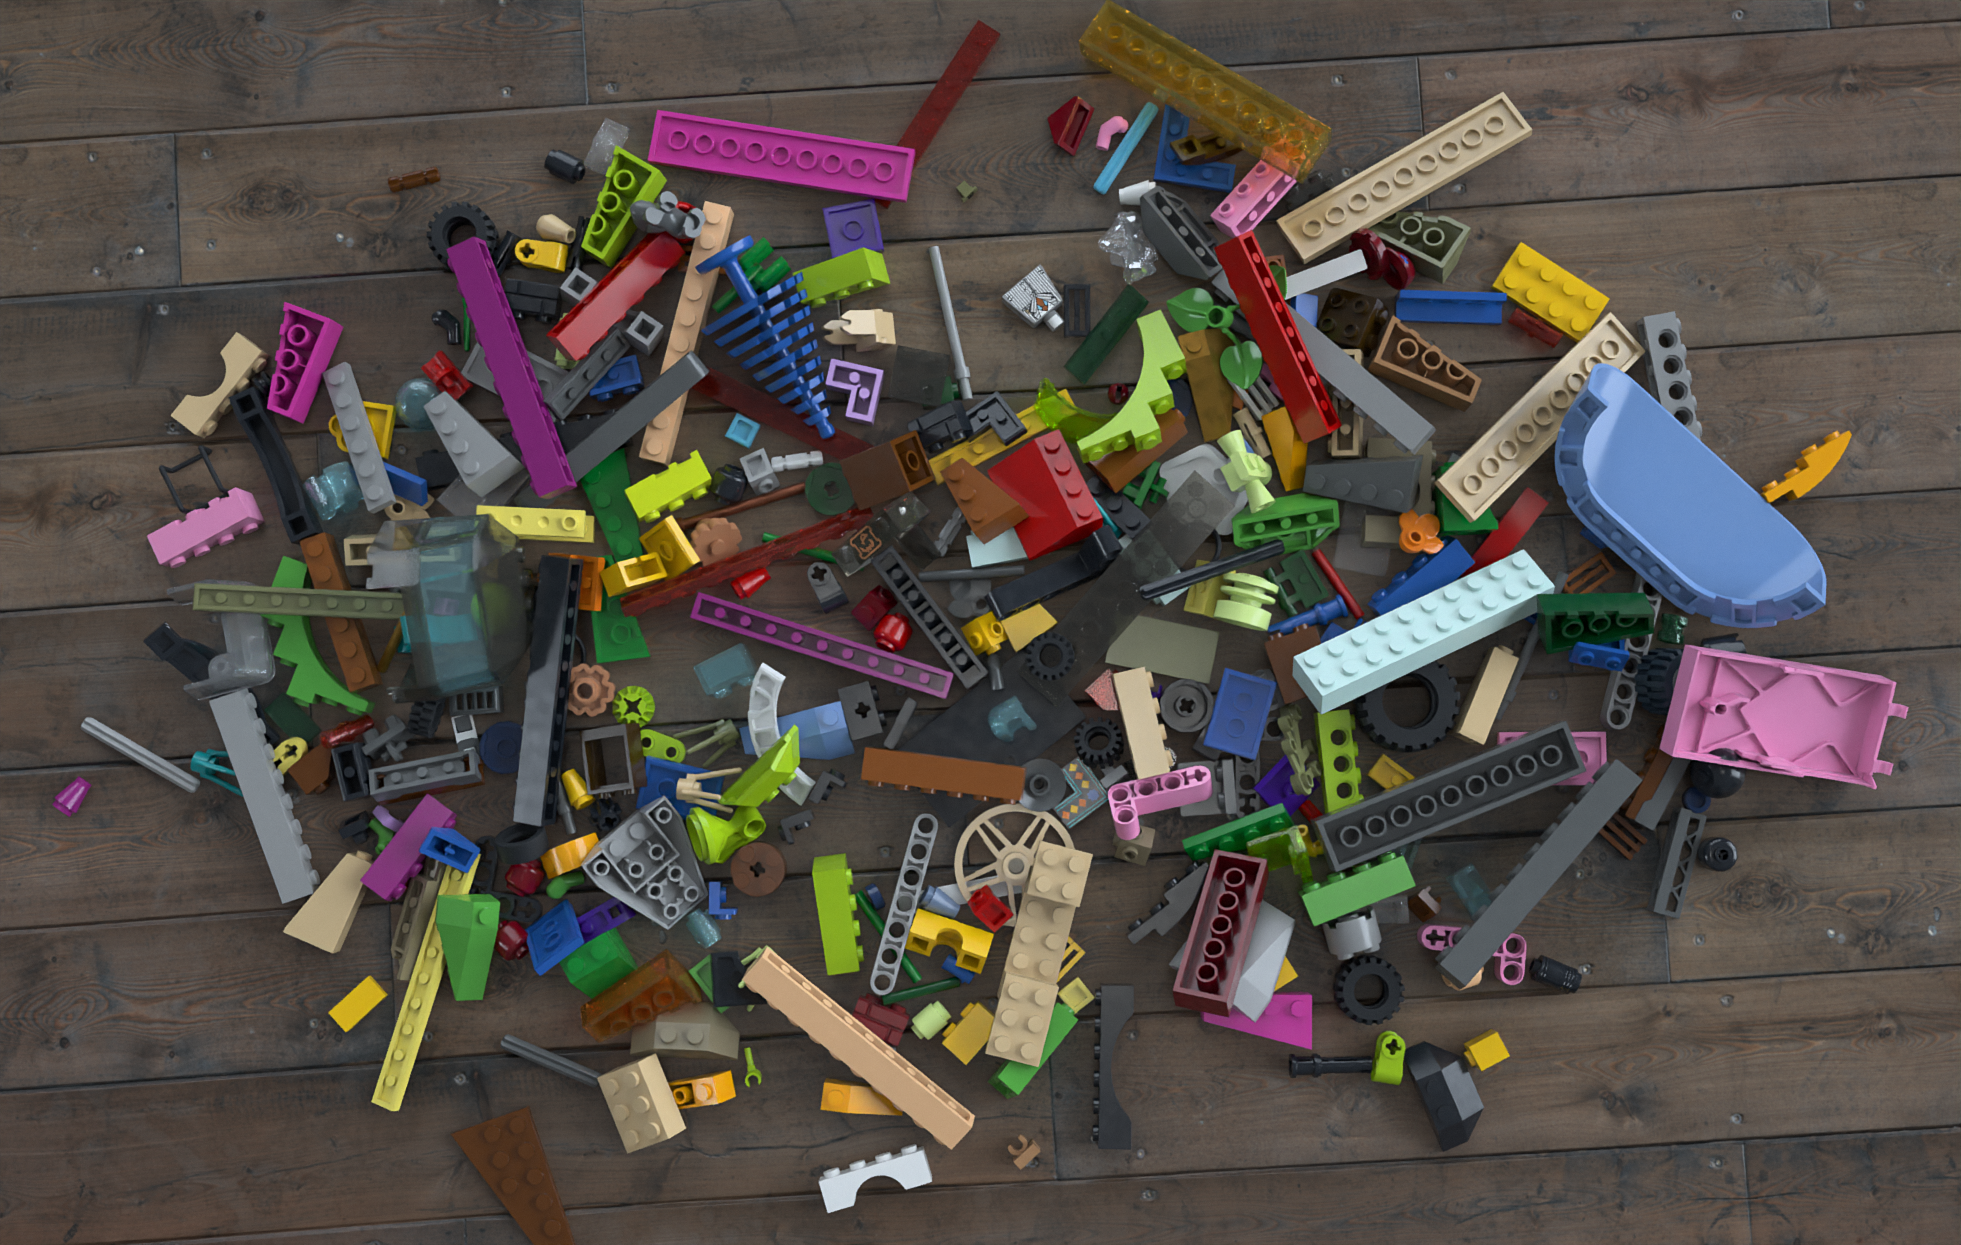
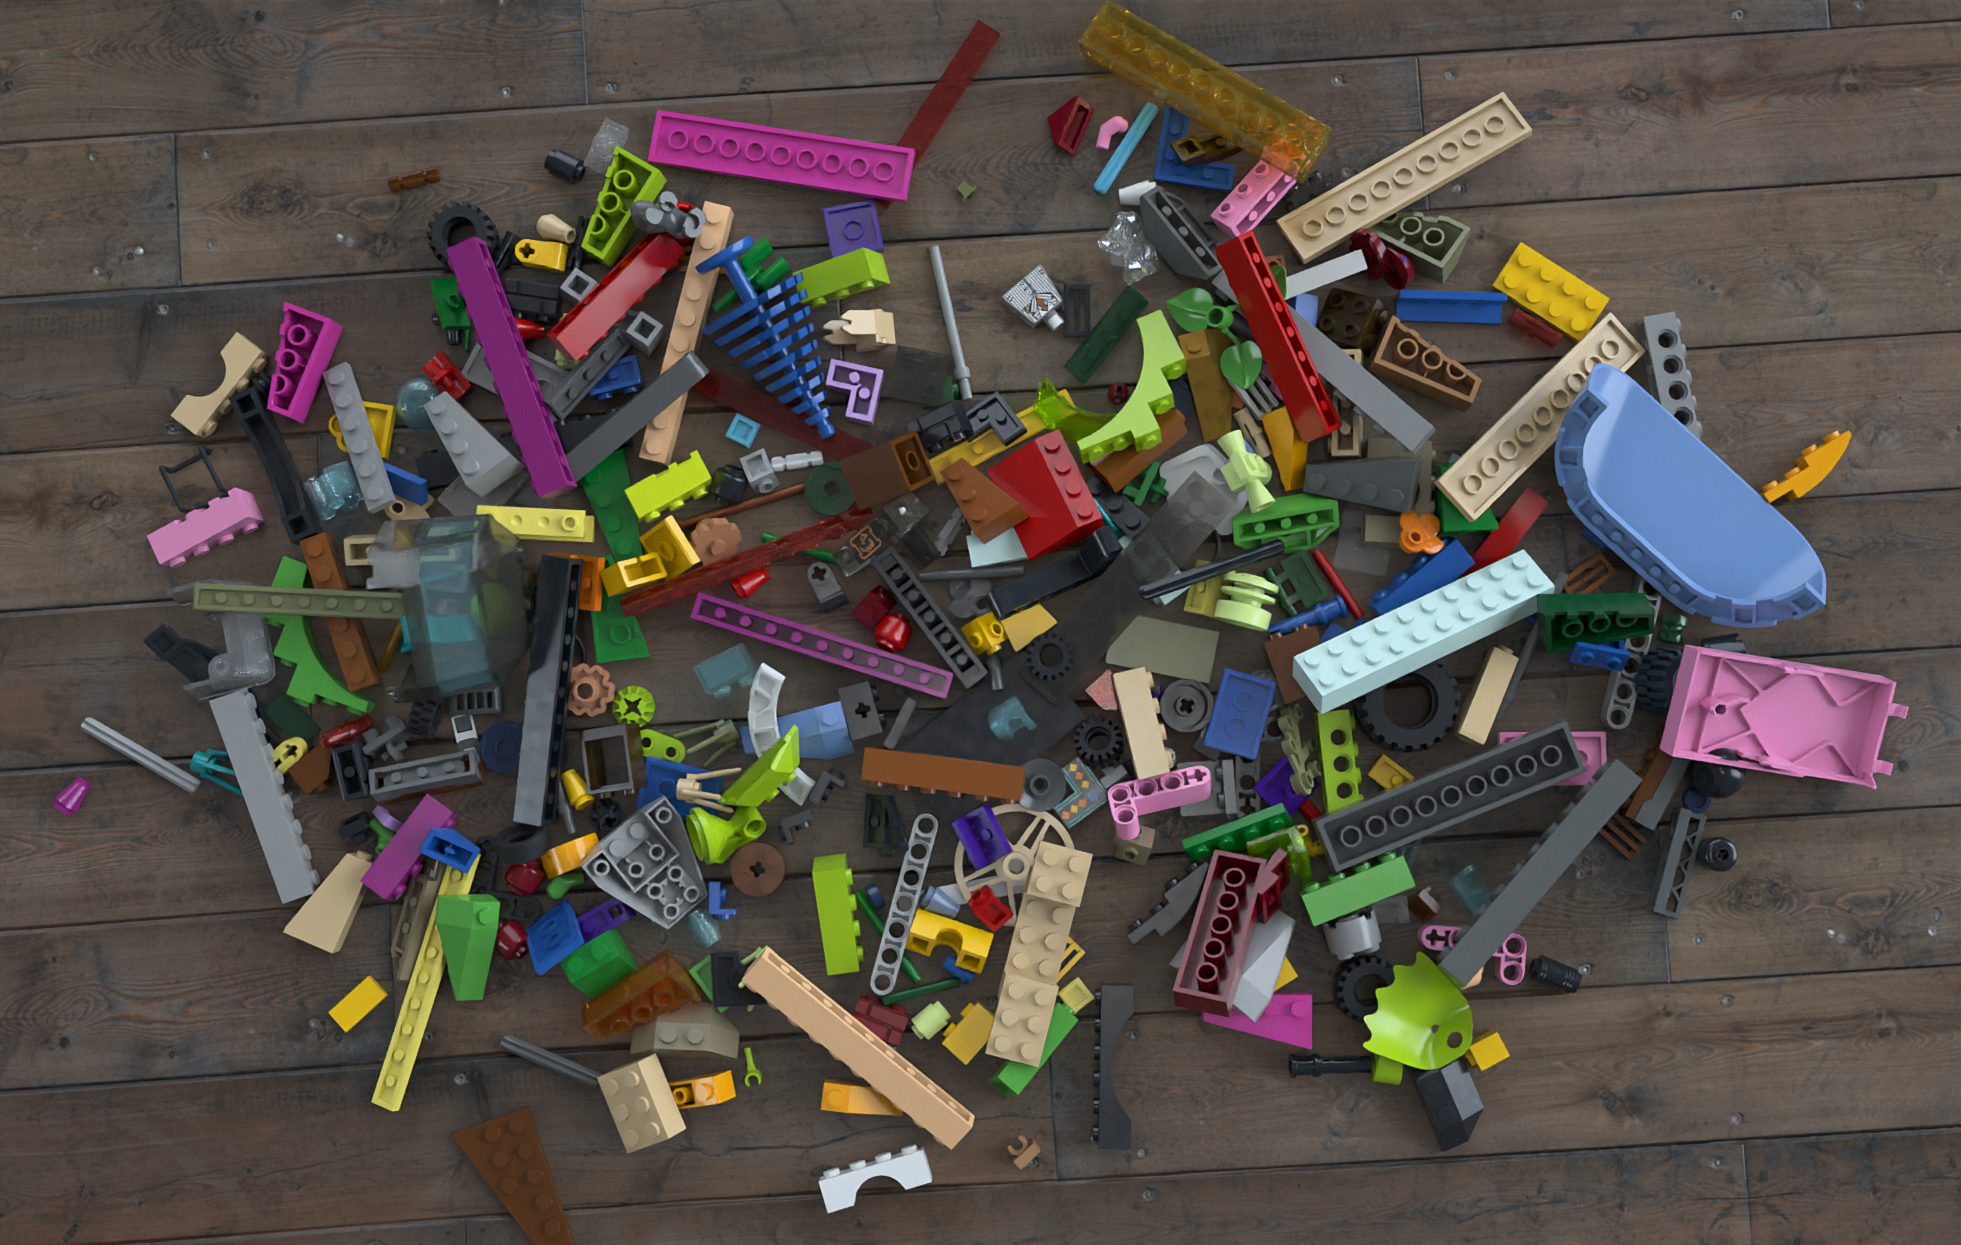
none -> green plate [430,278,470,330]
none -> red cone [514,317,544,341]
none -> black wing [863,794,909,851]
none -> dark purple bracket [952,804,1013,870]
none -> dark red slope [1258,848,1290,925]
none -> lime piece [1363,952,1473,1070]

